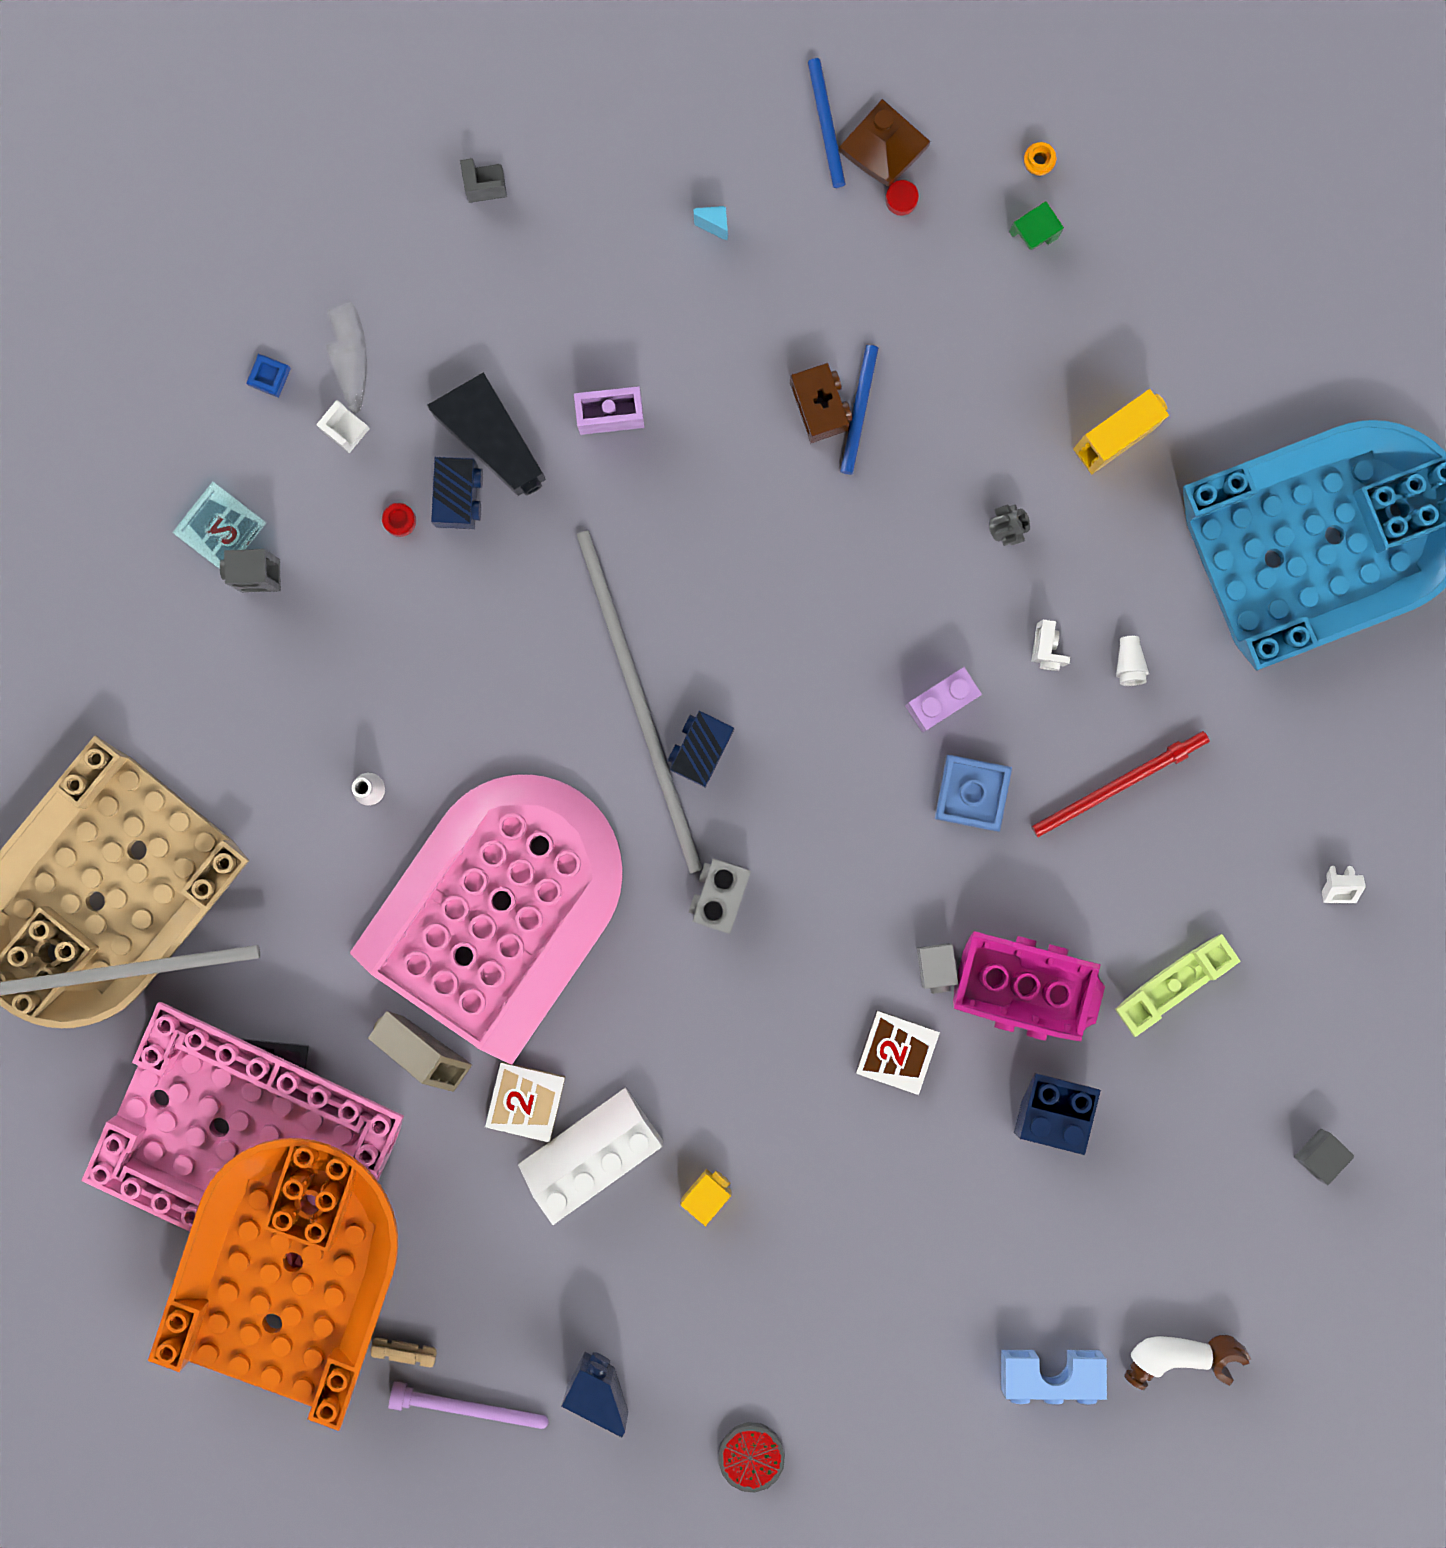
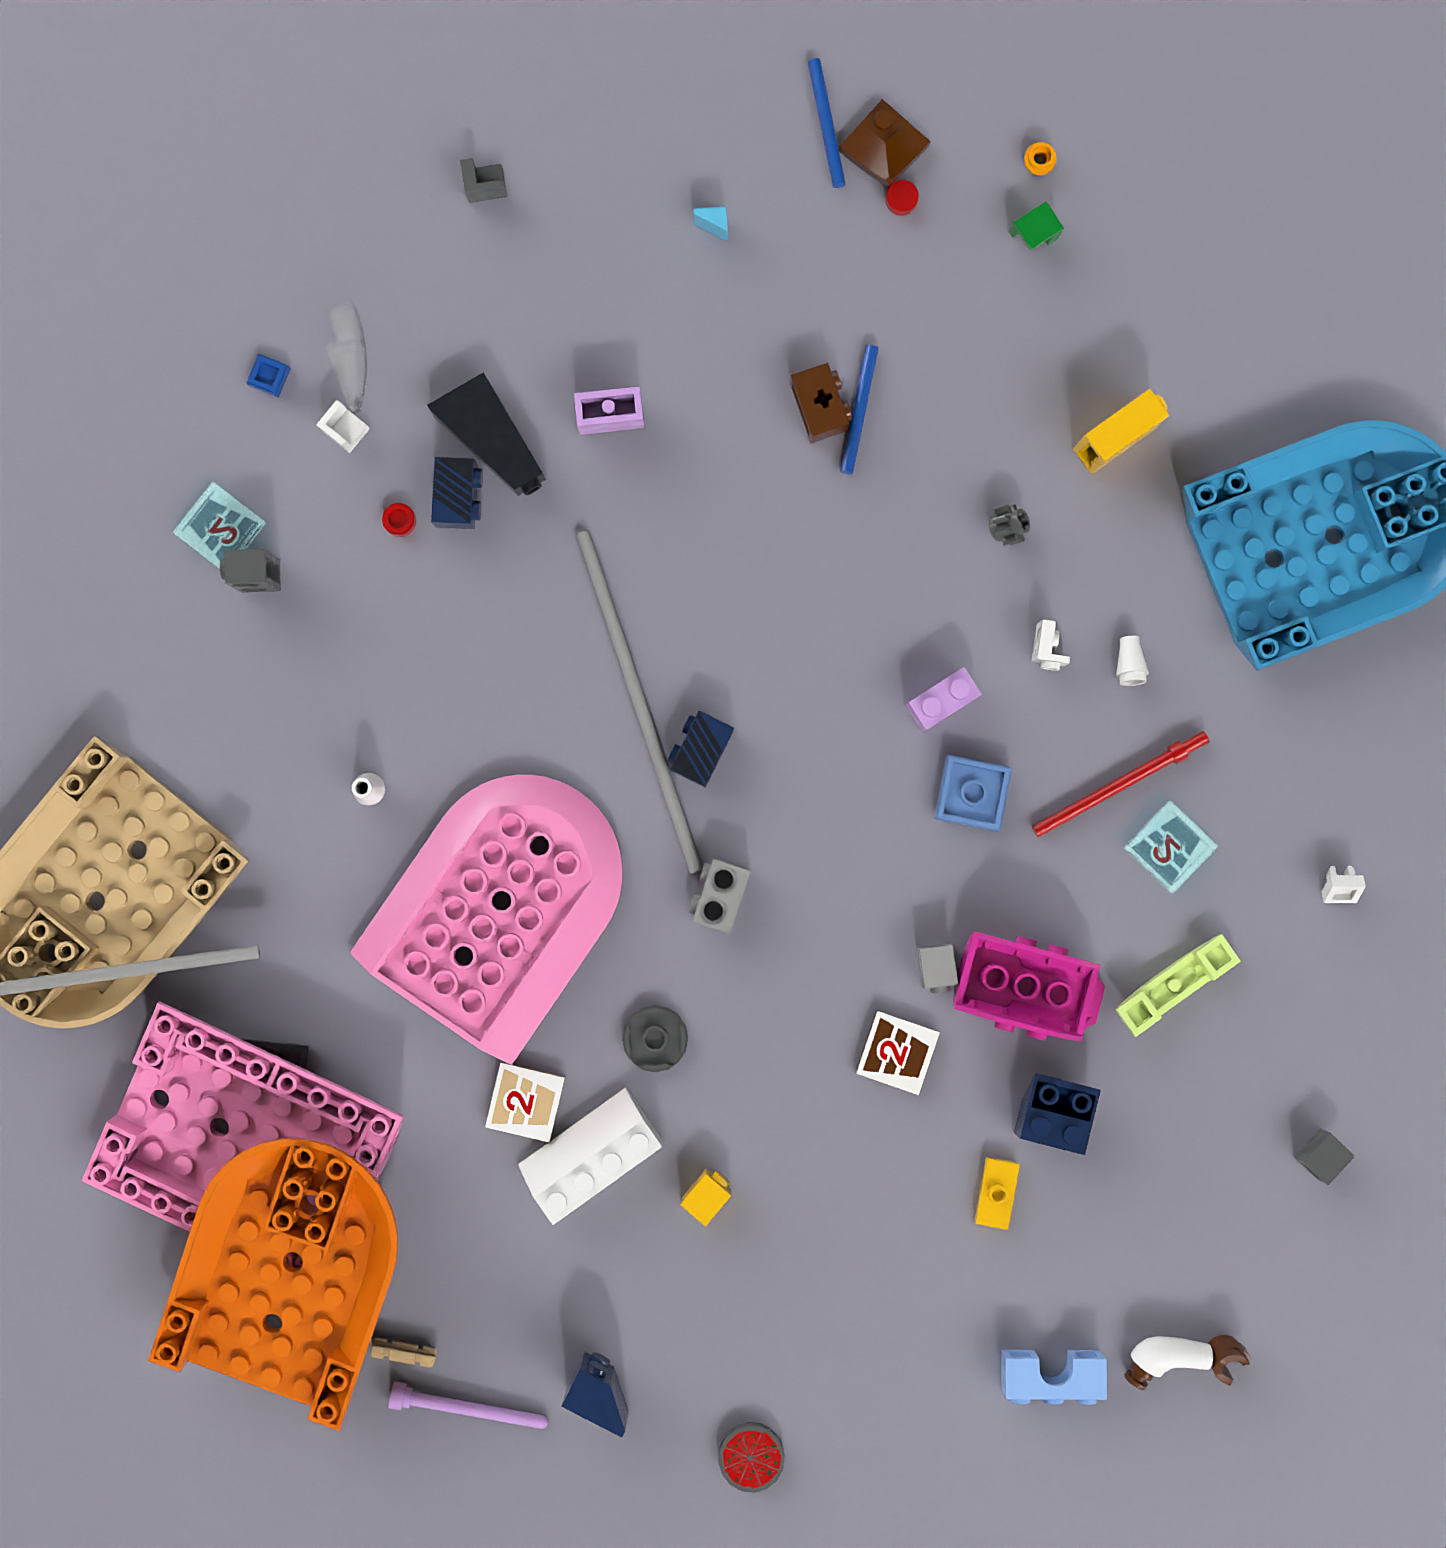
slope [368,1011,472,1092] -> none
none -> dark grey tile [622,1005,688,1072]
none -> yellow plate [974,1157,1020,1230]
none -> clear light blue tile [1124,801,1218,893]

